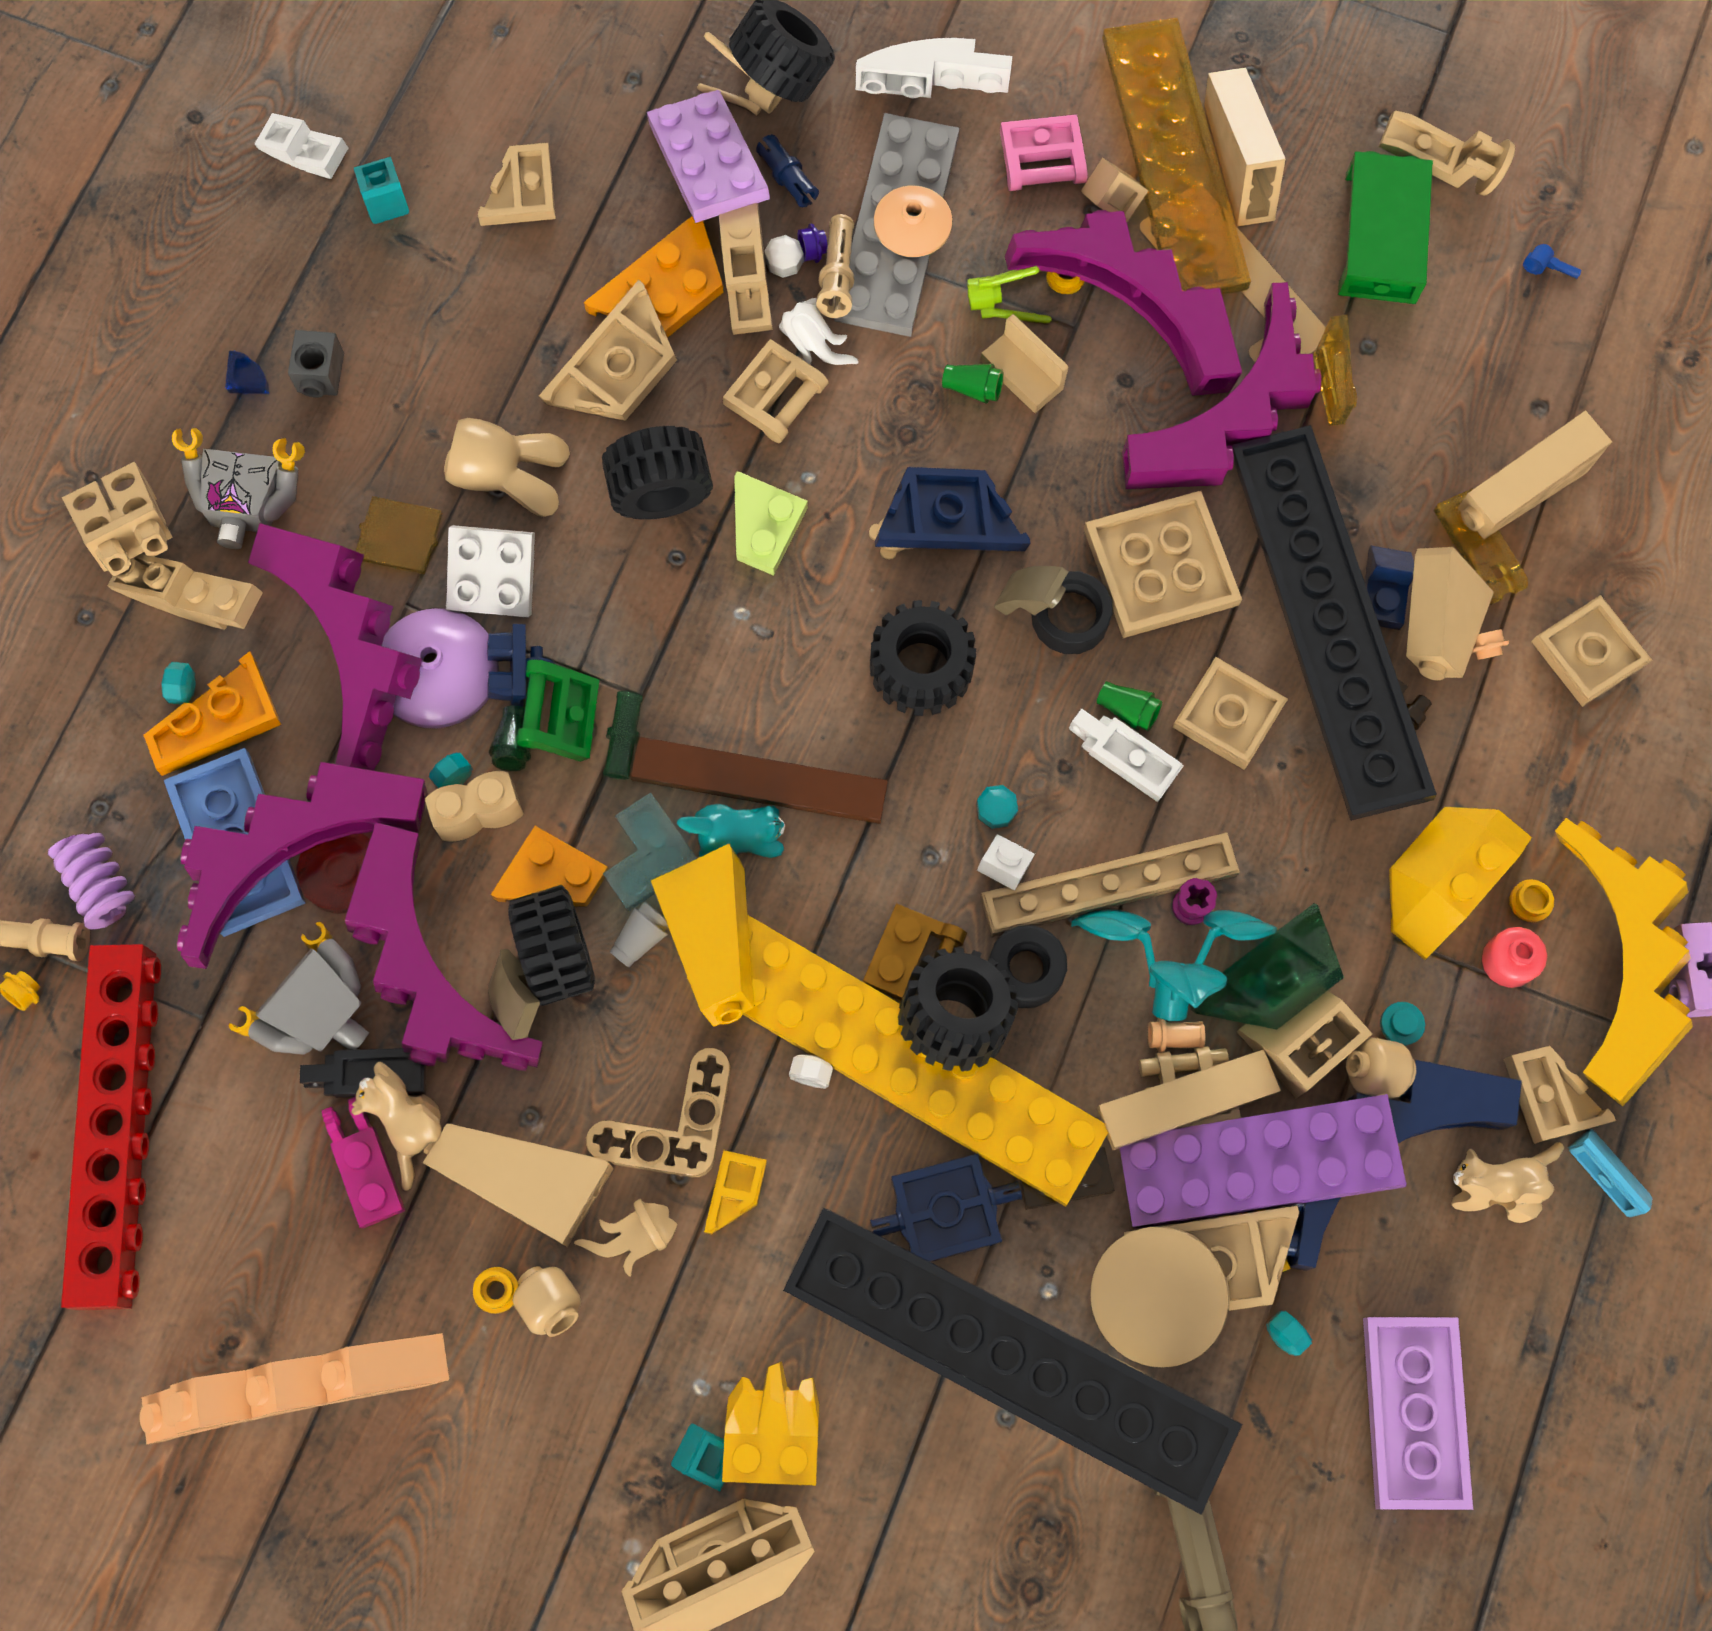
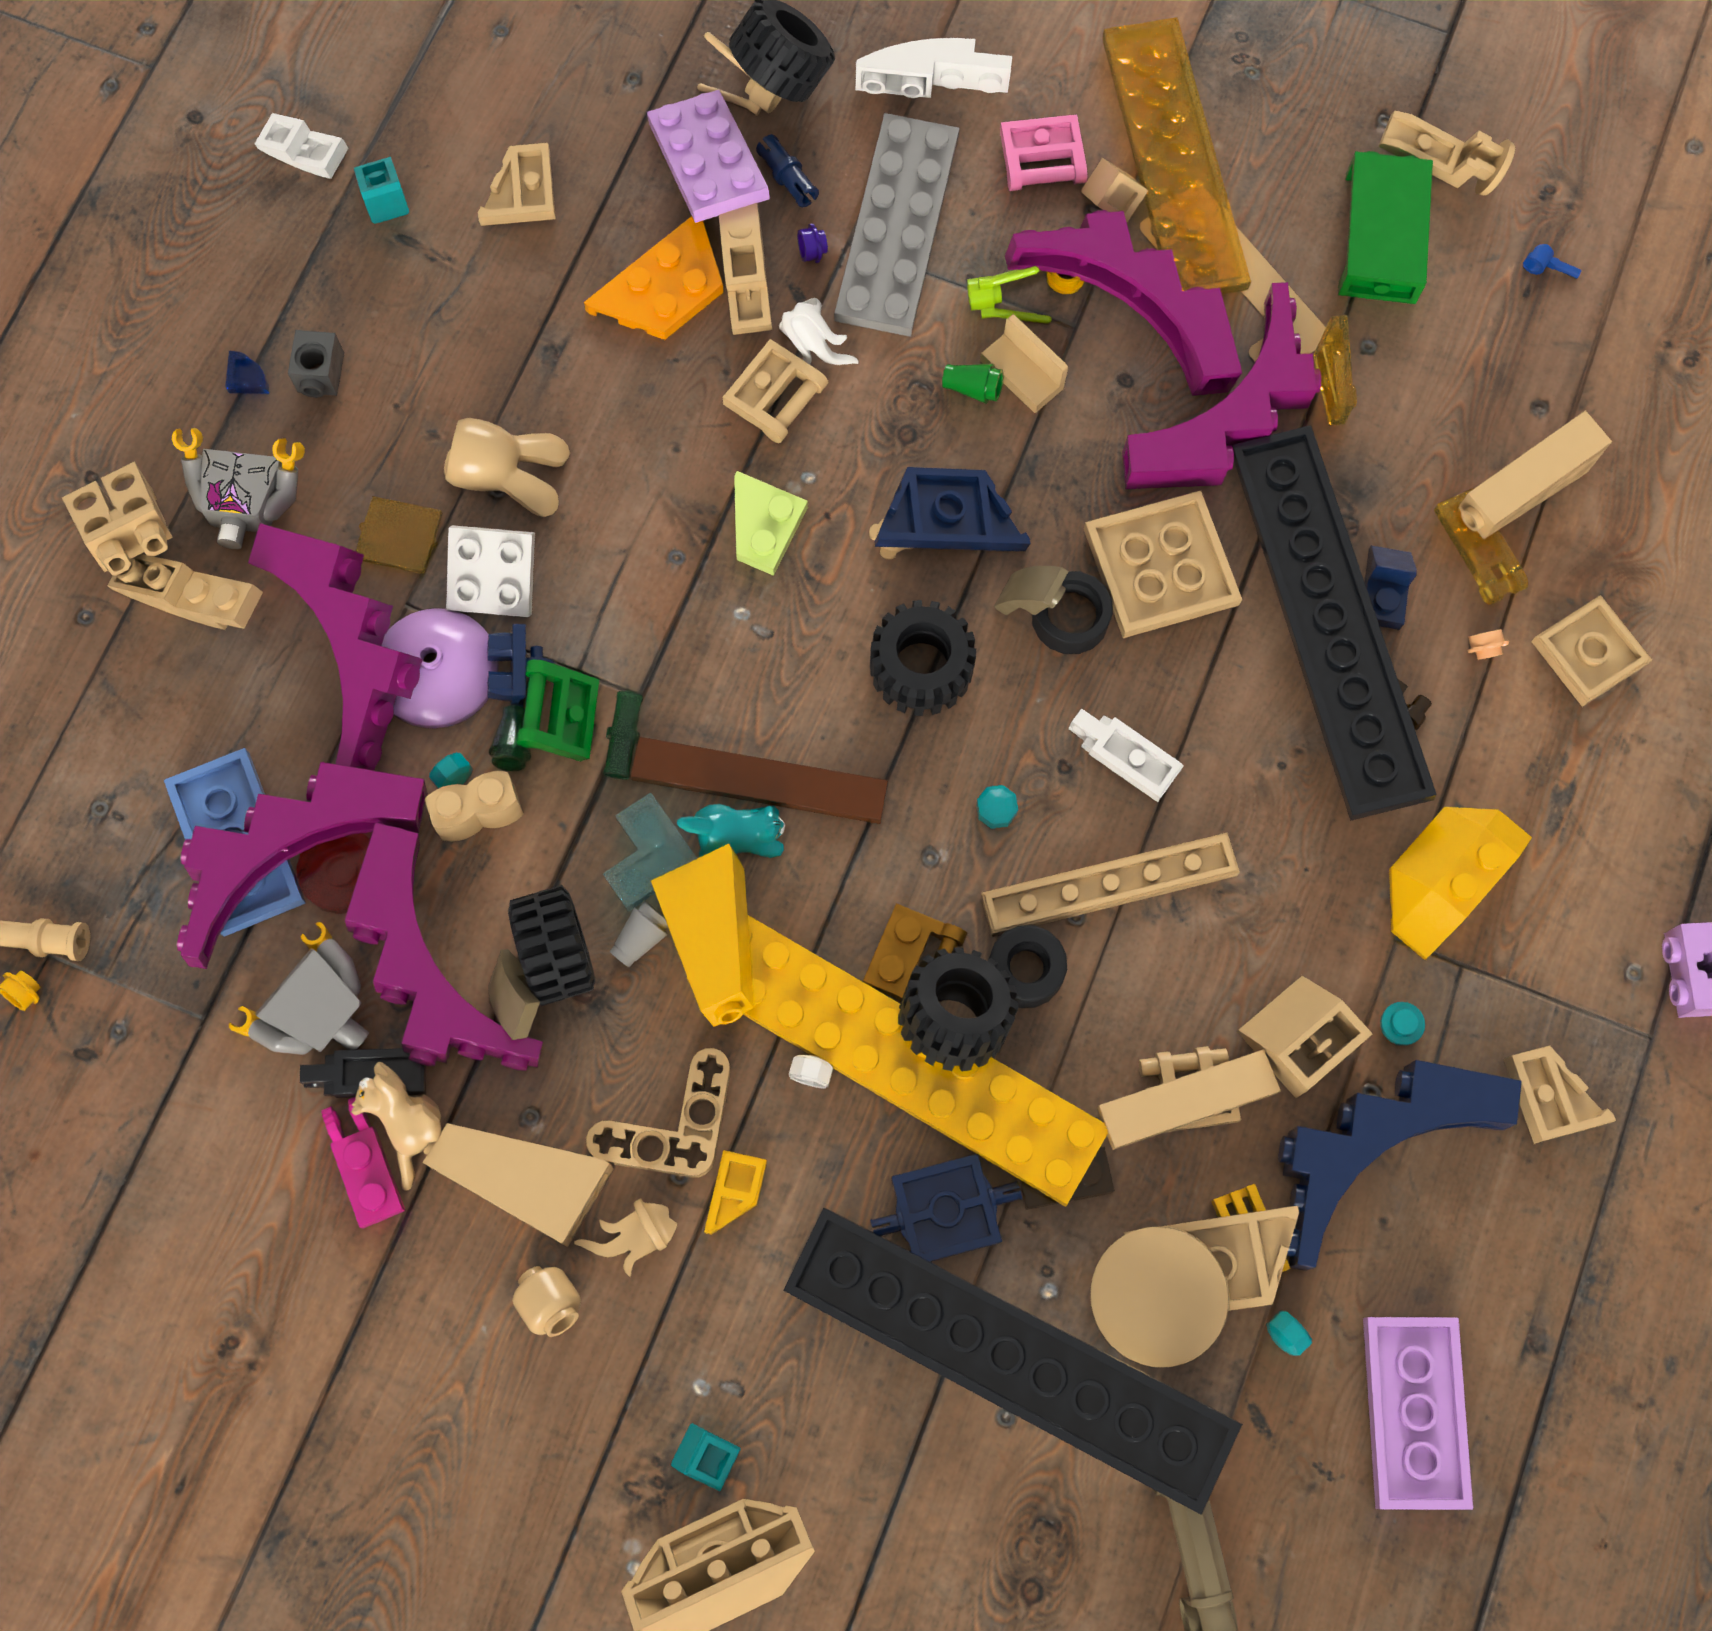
lavender piece [48,833,135,929] -> none
red brick [61,944,161,1310] -> none
light nougat arch [140,1333,449,1445] -> none
light orange wing [144,651,282,776] -> none
teal tile [162,662,196,705] -> none
yellow plate [473,1267,519,1314] -> none
light orange wing [490,826,609,907] -> none
tan wing [539,280,677,421] -> none
black tyre [602,426,713,520] -> none
yellow plate [722,1361,819,1486] -> none
white tile [764,235,804,278] -> none
tan pin [816,214,854,318] -> none
light nougat dish [874,186,952,257] -> none
white plate [977,834,1035,891] -> none
teal plant [1071,909,1277,1021] -> none
green cone [1097,681,1163,731] -> none
medium lavender plate [1120,1094,1406,1229] -> none
light nougat pin [1148,1018,1205,1052] -> none
tan tile [1172,657,1288,770] -> none
magenta bush [1172,878,1217,925] -> none
clear green wing [1189,903,1344,1030] -> none
tan slope [1204,68,1285,227] -> none
tan head [1346,1037,1416,1099] -> none
tan slope [1406,547,1494,680] -> none
tan animal [1451,1142,1564,1223] -> none
coral head [1482,927,1547,988] -> none
yellow plate [1509,879,1554,922] -> none
yellow arch [1555,818,1693,1106] -> none
medium azure slope [1568,1129,1653,1217] -> none

